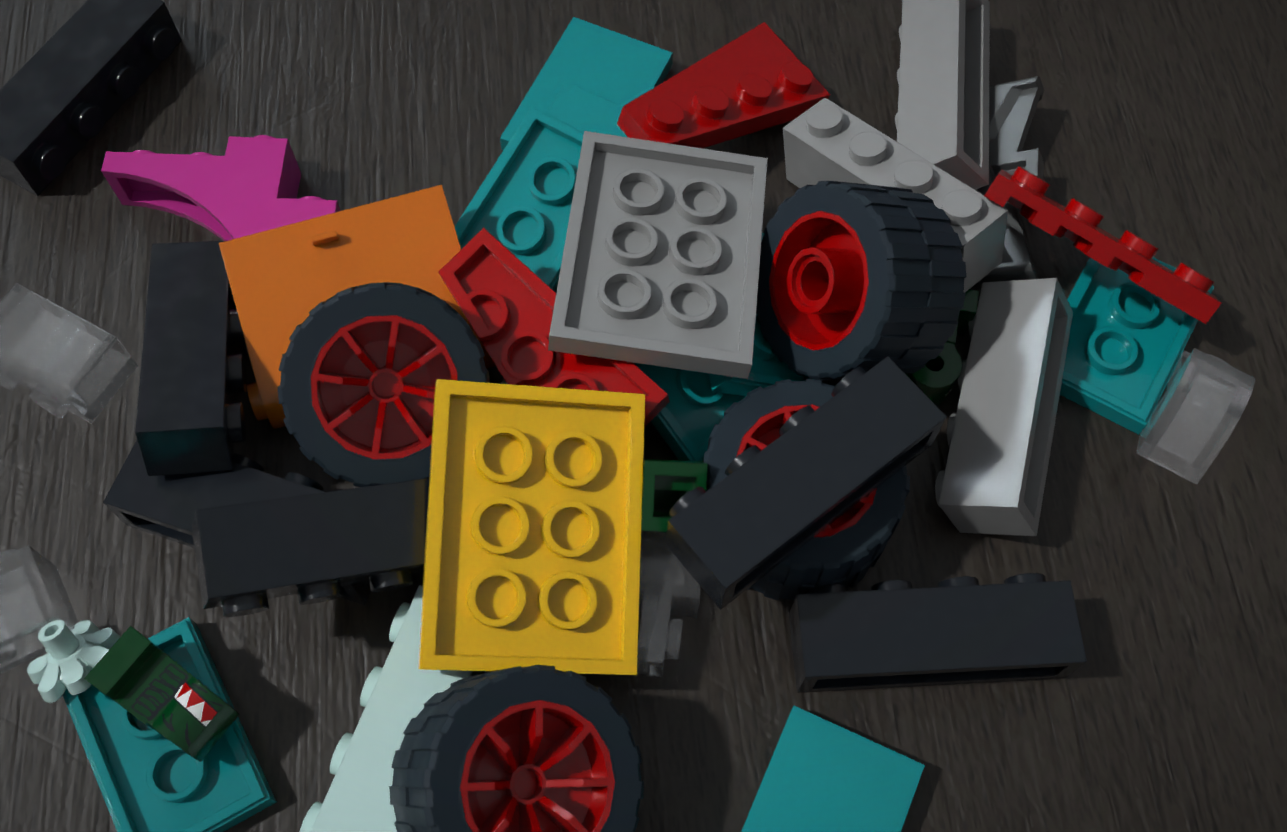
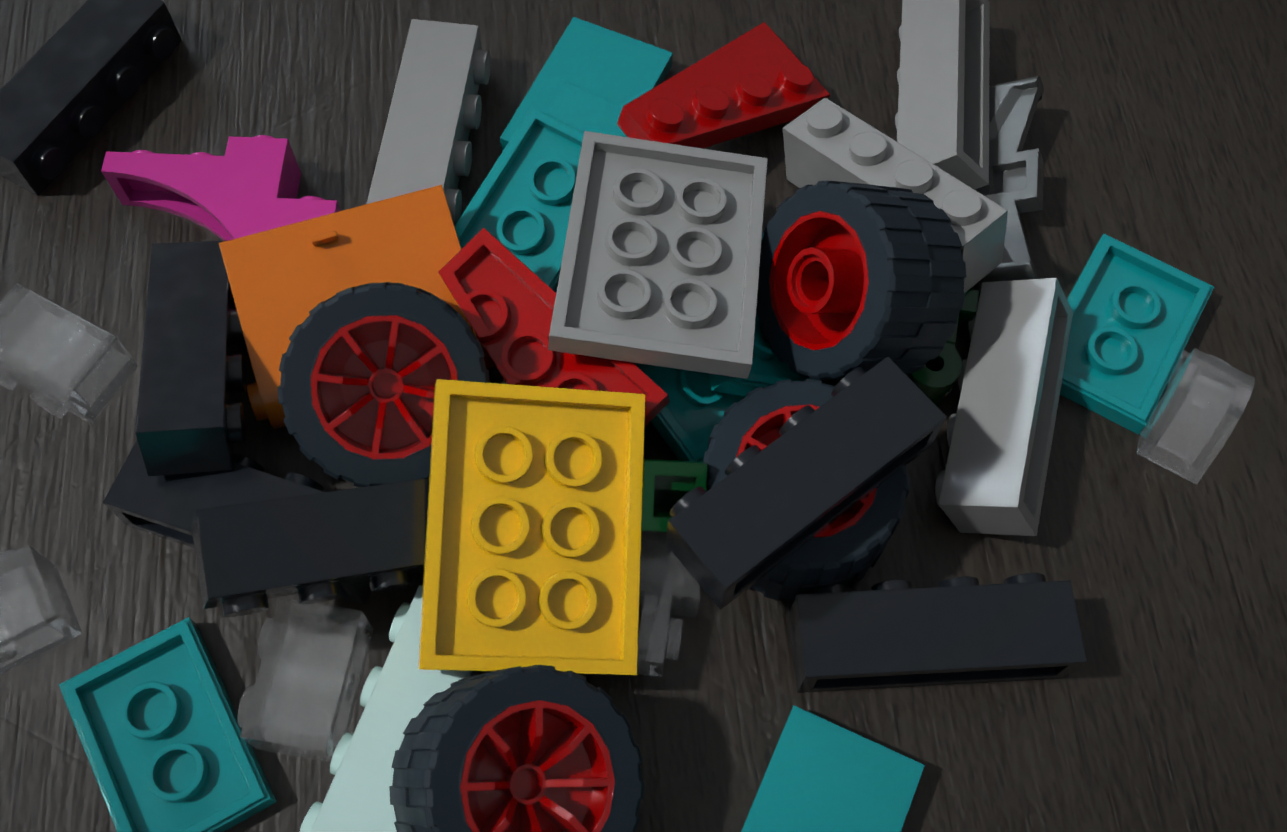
light aqua plant [27,620,120,703] -> none
dark green leg [84,625,240,762] -> none
red wing [984,166,1221,324] -> none
none -> clear brick [237,598,374,762]
none -> light grey brick [366,19,491,225]

